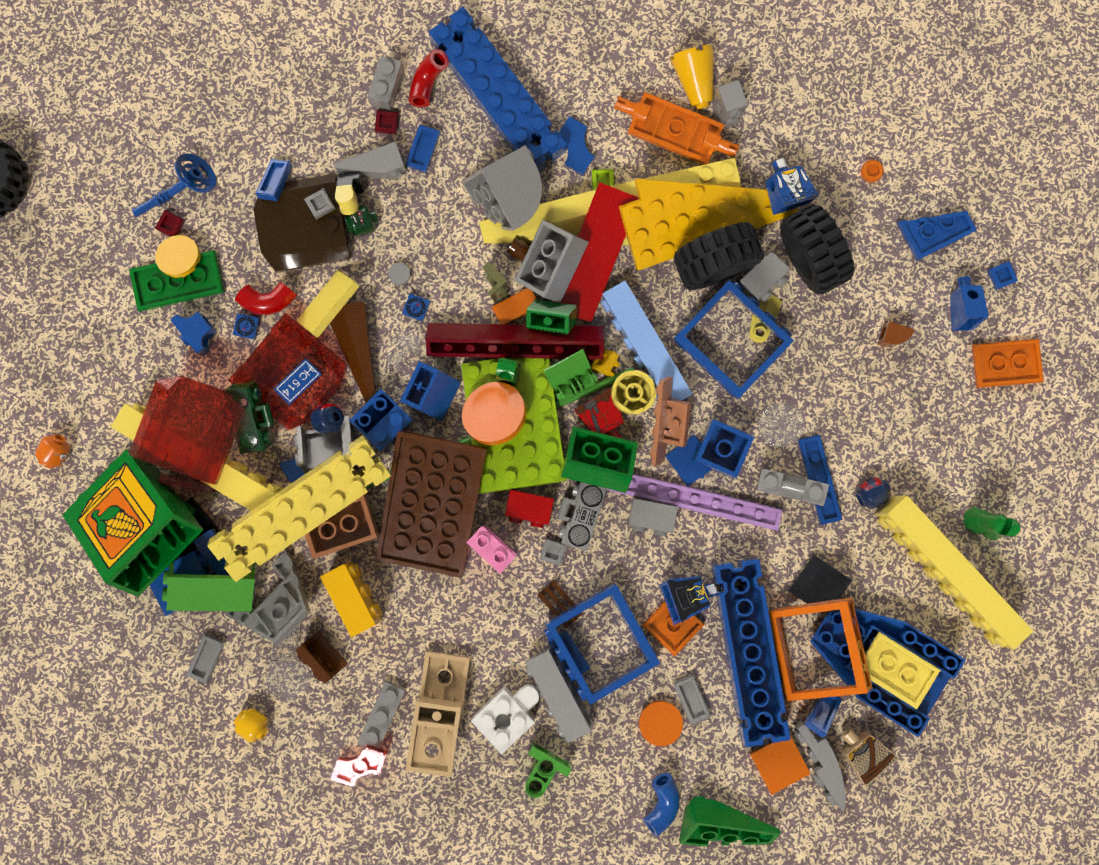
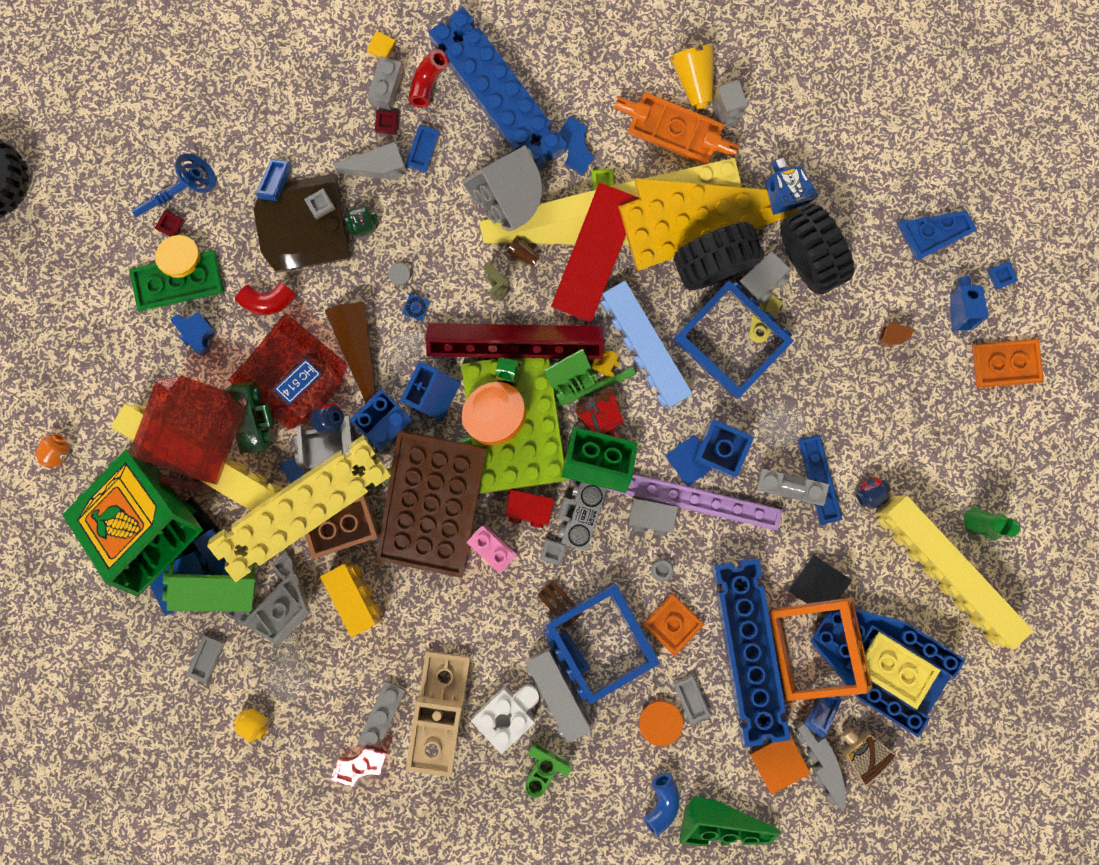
blue tile [232,313,261,340] -> none
reddish brown bracket [295,631,348,684] -> none
light yellow tile [296,270,359,338] -> none
leg [335,172,365,215] -> none
orange tile [491,288,537,324] -> none
light grey brick [515,220,589,303] -> none
green brick [526,300,577,334] -> none
light yellow cylinder [611,370,656,415] -> none
nougat bracket [650,376,691,466] -> none
torso [660,576,717,625] -> none
orange tile [860,160,884,183] -> none
none -> yellow tile [367,31,396,58]
none -> light grey tile [651,559,673,582]

